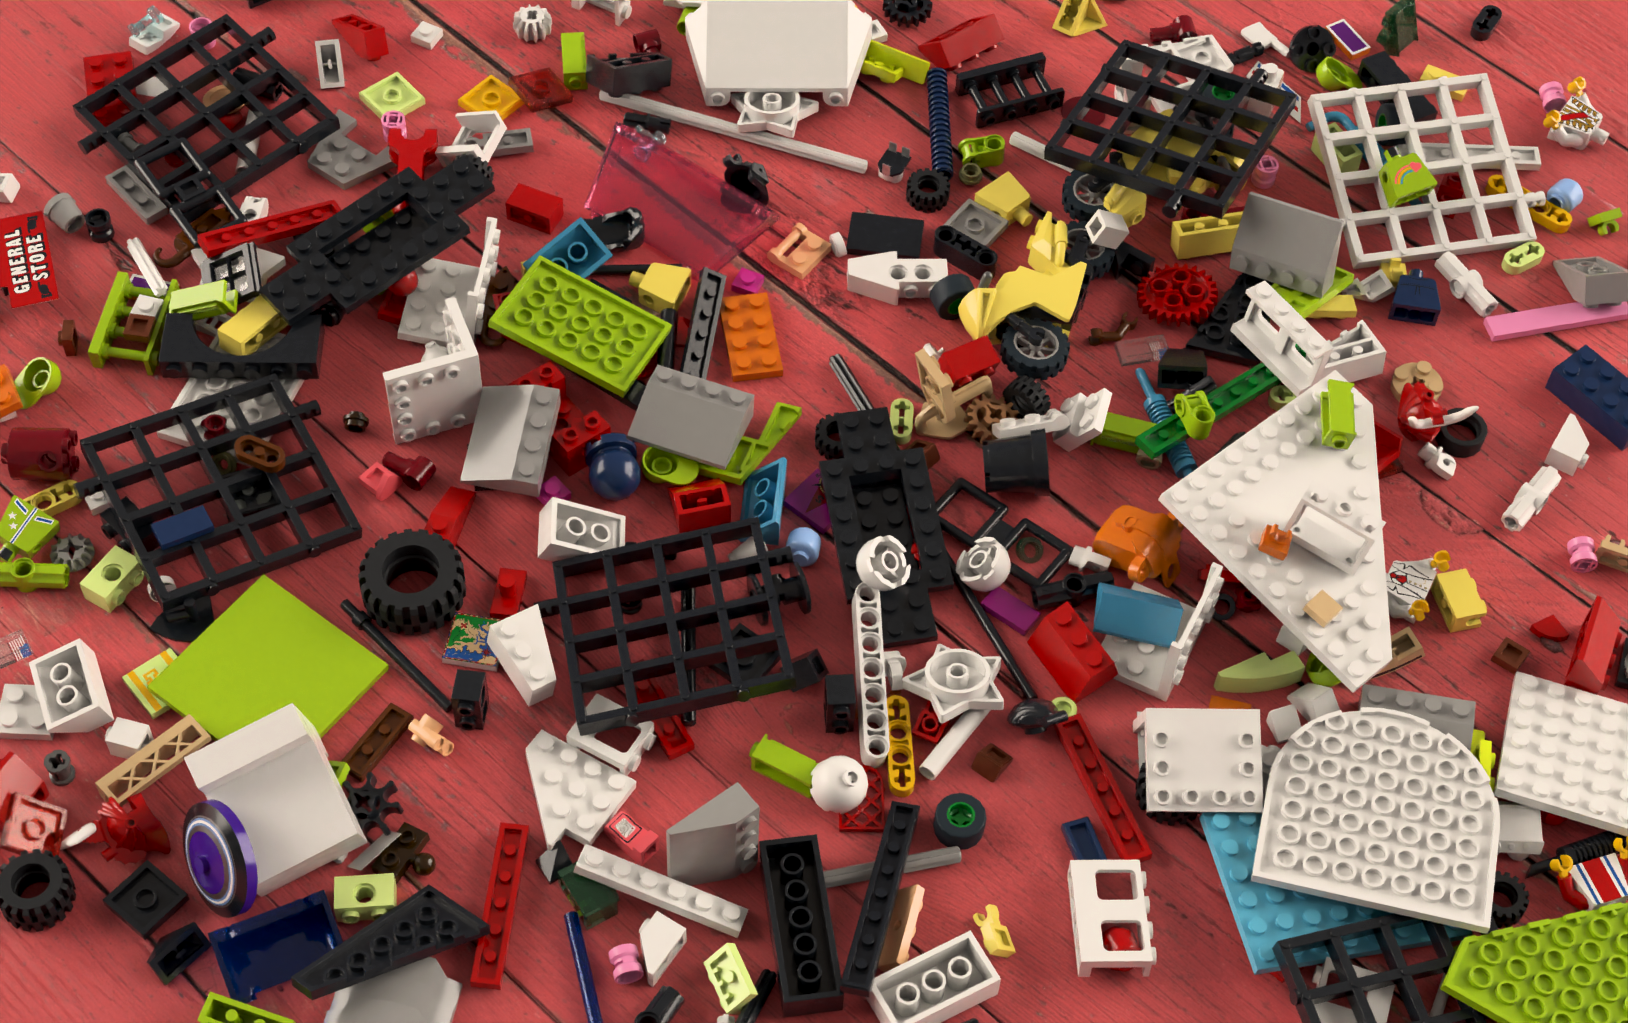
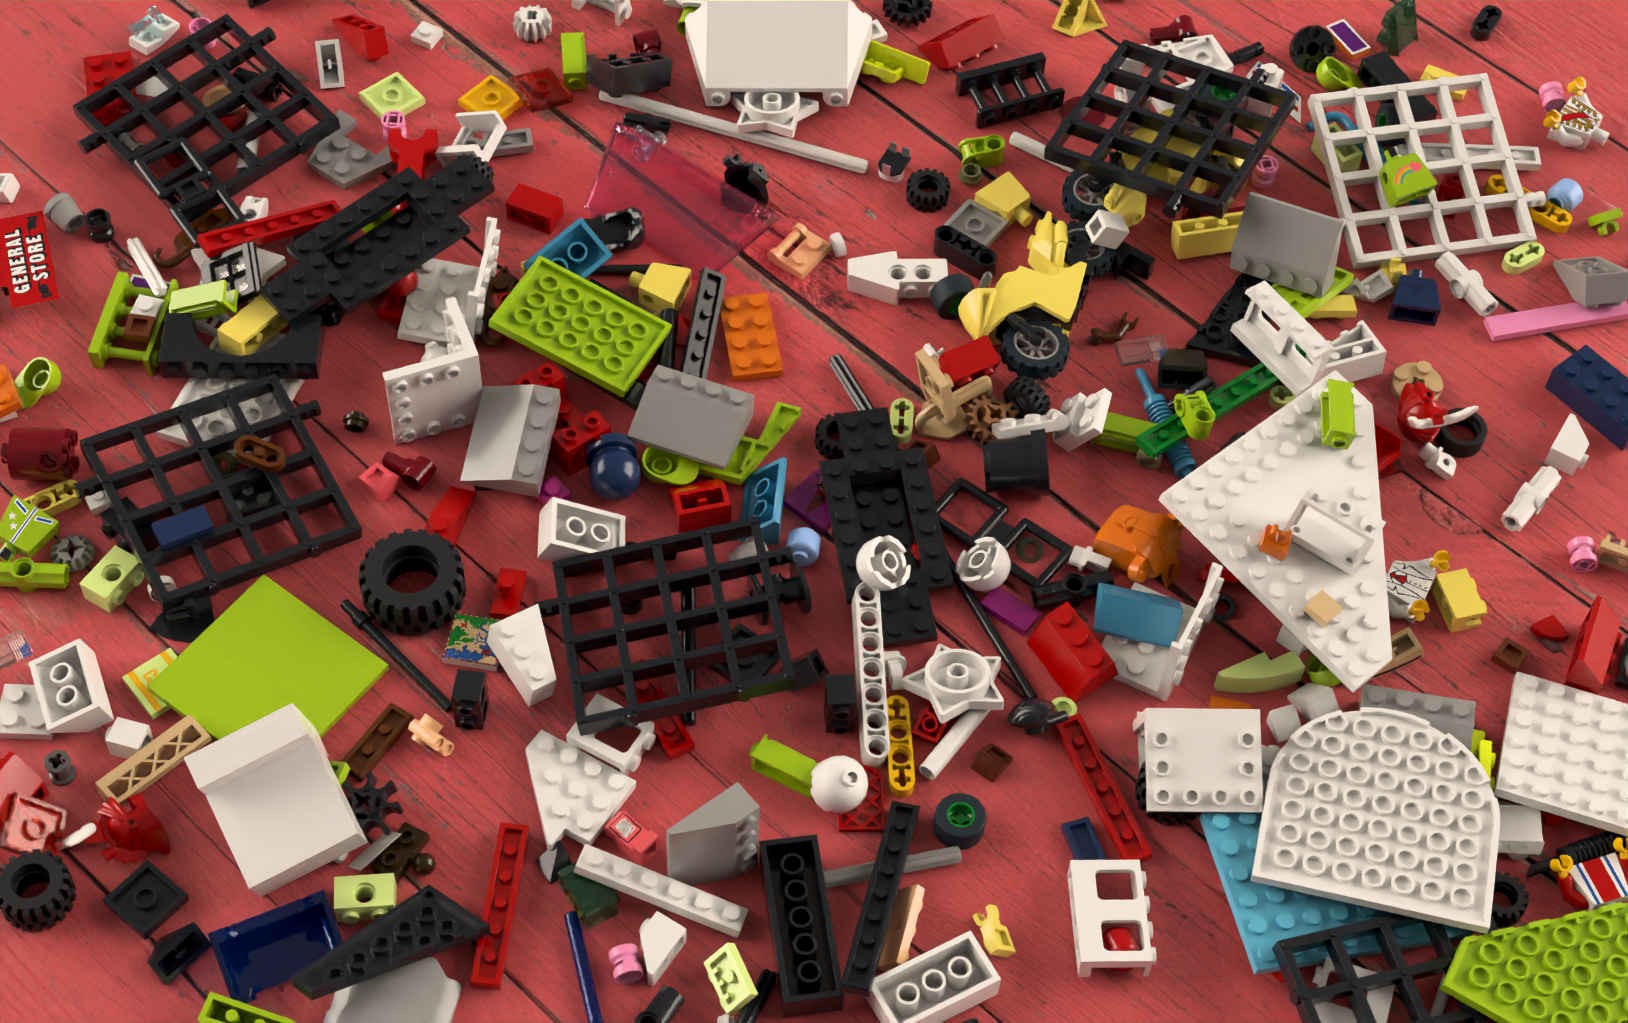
copper plate [58,320,79,356] -> none
light grey plate [105,165,169,225] -> none
dish [183,799,258,918] -> none
dark red plate [201,414,230,440] -> none
dark pink plate [731,267,764,295] -> none
black tile [846,212,924,259] -> none
dark blue piece [926,68,954,180] -> none
red gear [1137,263,1218,327] -> none
dark red plate [1235,586,1261,613] -> none
white piece [1241,22,1290,58] -> none

